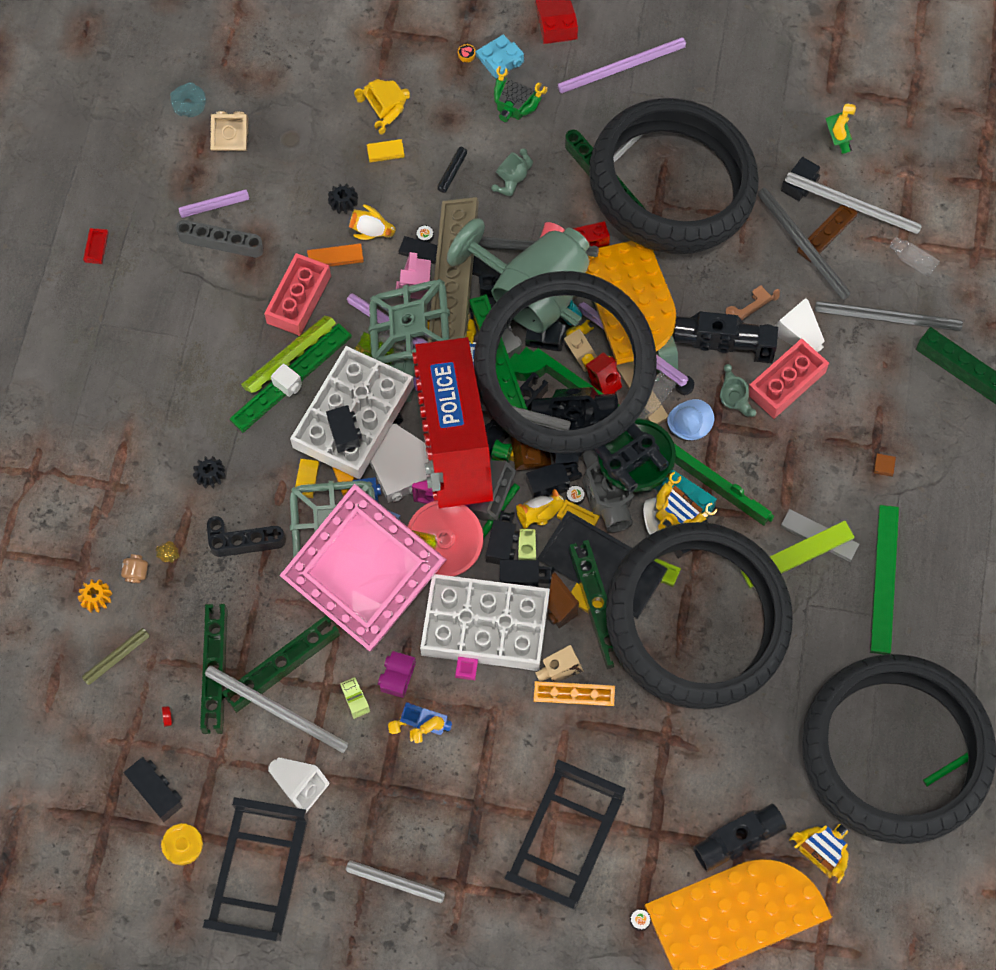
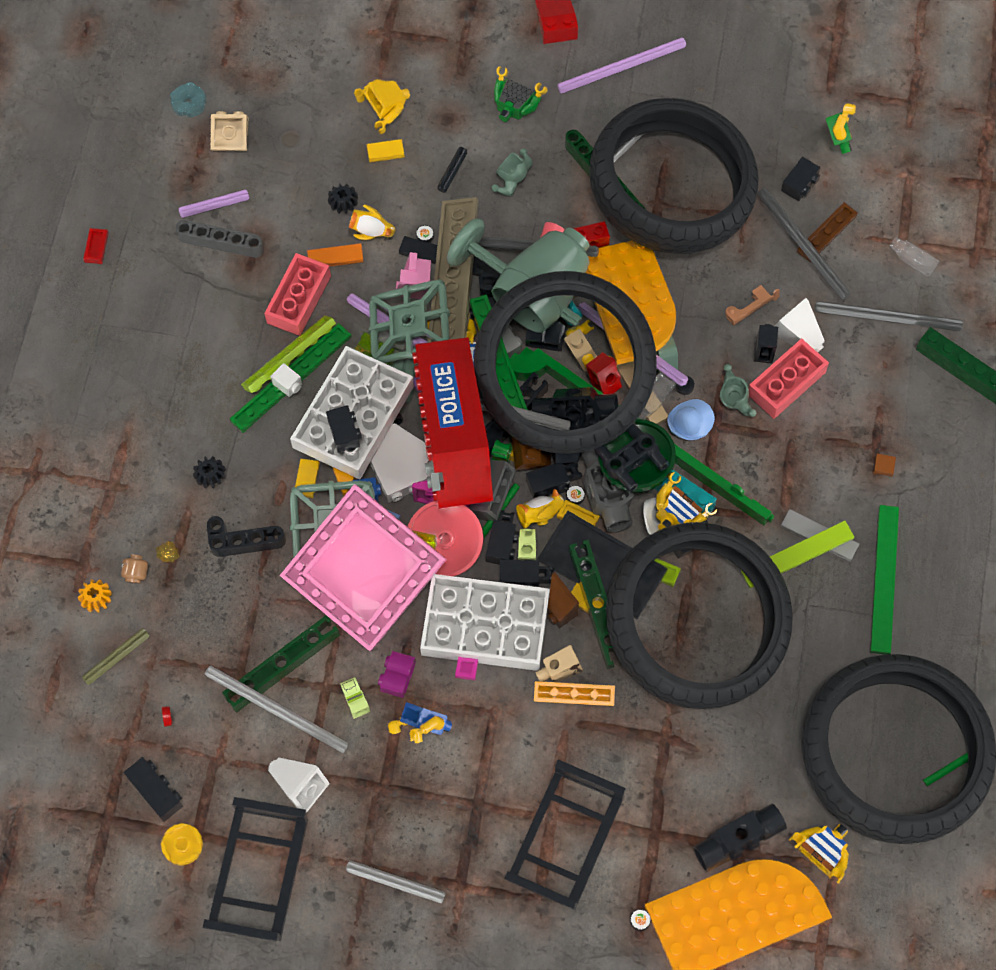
dark green piece [200,604,228,734] -> none
tile [458,44,475,62] -> none
medium azure plate [475,34,524,79] -> none
black brick [674,311,759,353] -> none
light grey axle [785,172,922,234] -> none

